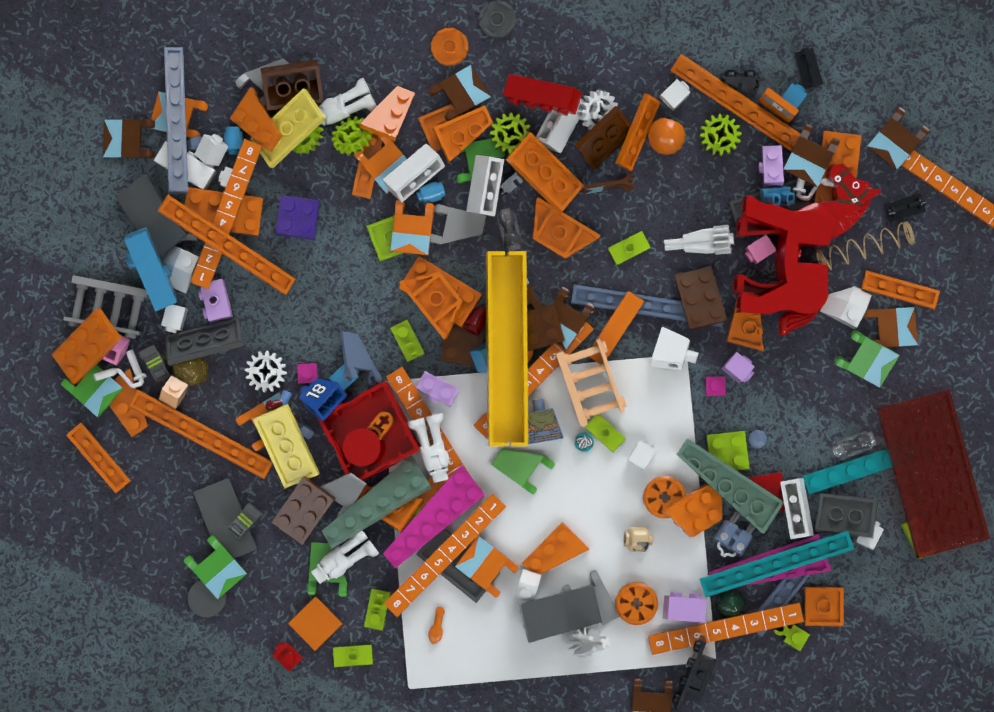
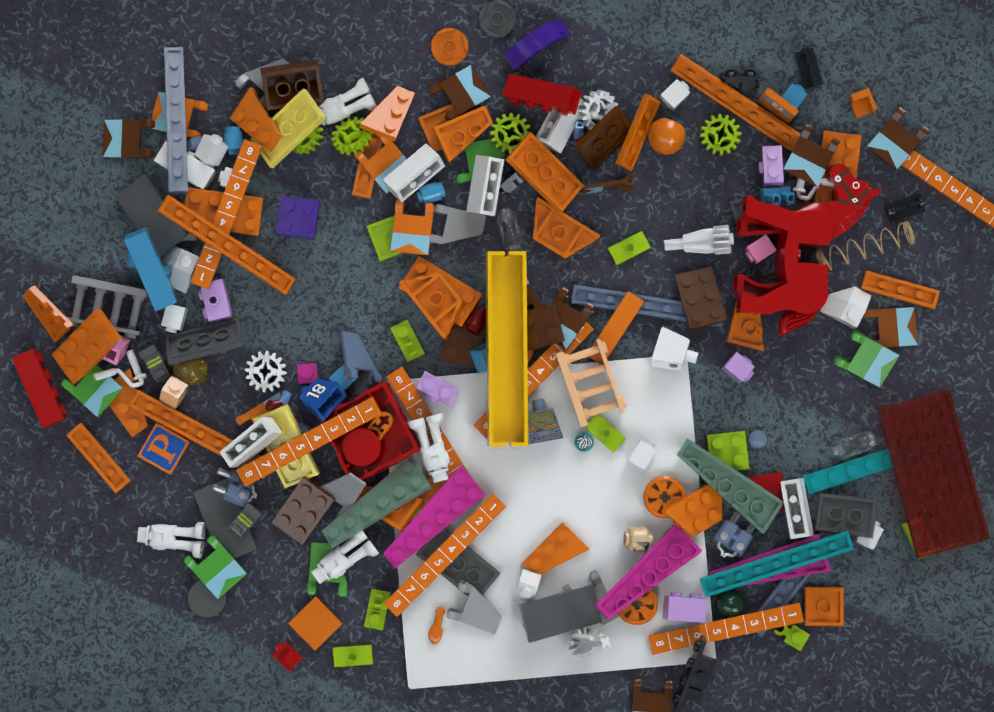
orange flag [455,536,519,598] -> none
bright green flag [491,449,555,494] -> none
dark pink plate [705,376,726,396] -> none
none -> red brick [12,349,68,429]
none -> orange wing [23,285,73,343]
none -> white piece [137,522,206,559]
none -> tile [138,423,190,475]
none -> sand blue piece [212,468,257,507]
none -> white brick [220,417,282,468]
none -> orange tile [236,396,382,487]
none -> light grey flag [447,580,502,634]
none -> dark purple arch [504,18,571,70]
none -> medium blue arm [573,121,586,142]
none -> dark pink wing [595,524,702,620]
none -> orange panel [848,88,877,118]

